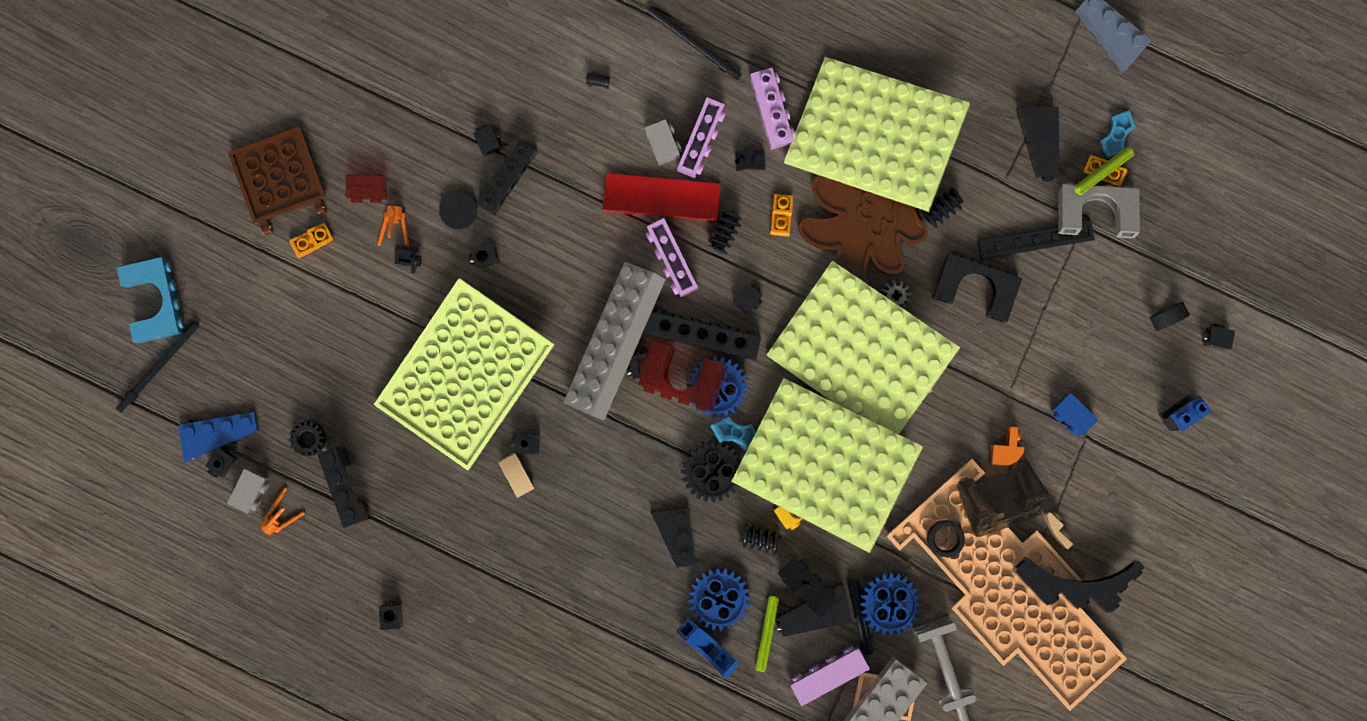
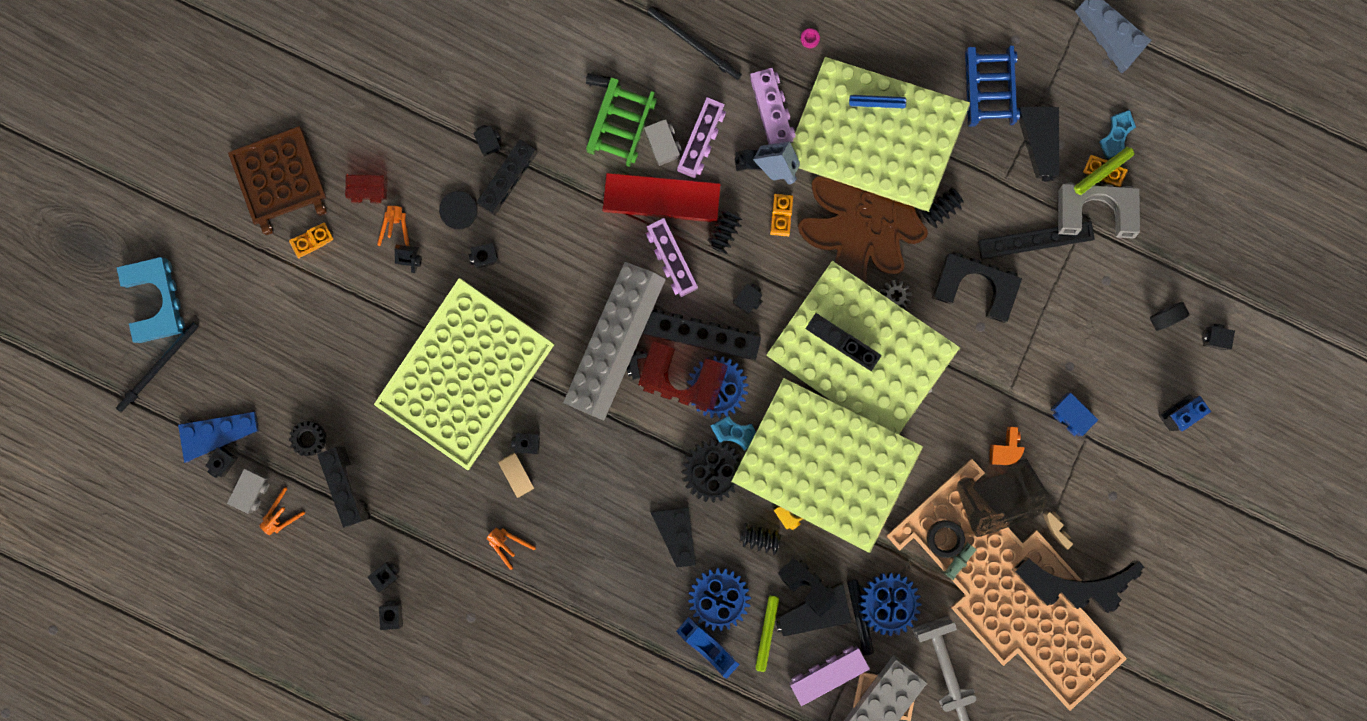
none -> black brick [367,562,400,592]
none -> orange plant [487,527,536,570]
none -> bright green fence [586,77,657,167]
none -> sand blue torso [753,141,800,184]
none -> dark pink tile [800,28,820,48]
none -> black slope [805,313,882,371]
none -> blue axle [849,95,907,108]
none -> sand green pin [943,542,977,580]
none -> blue fence [965,46,1020,127]

